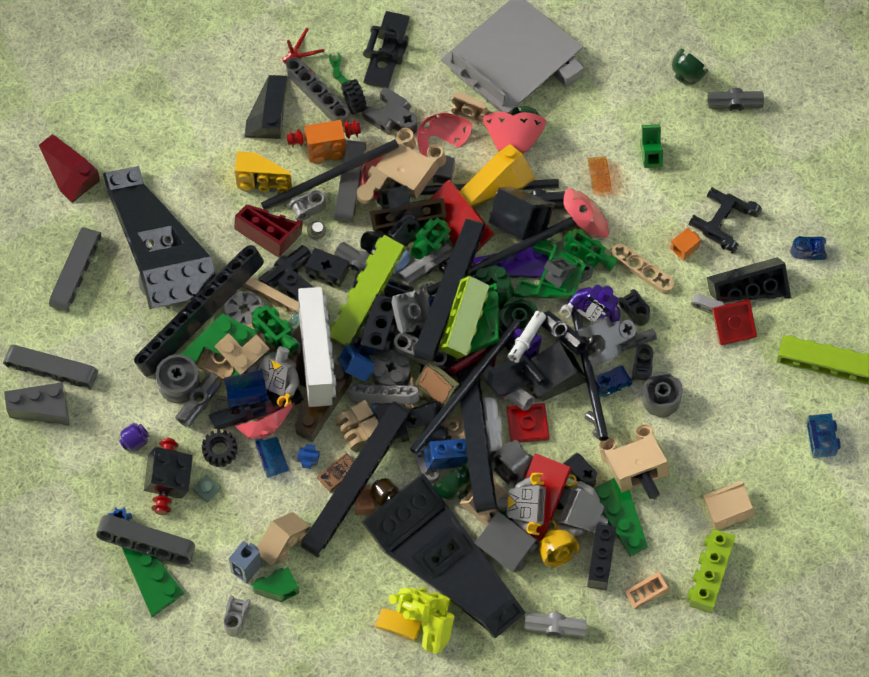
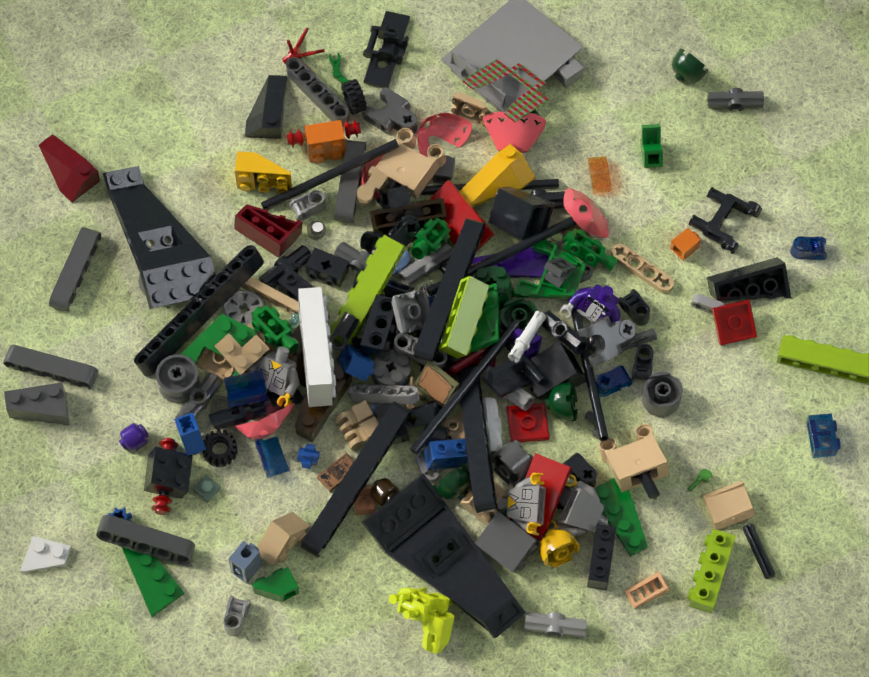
yellow slope [375,608,422,641] -> none
none -> white wing [20,536,71,573]
none -> blue brick [174,412,206,456]
none -> black piece [330,312,360,350]
none -> piece [462,59,549,122]
none -> dark green cylinder [546,383,578,422]
none -> bright green hand [688,469,712,491]
none -> black axle [743,523,775,579]

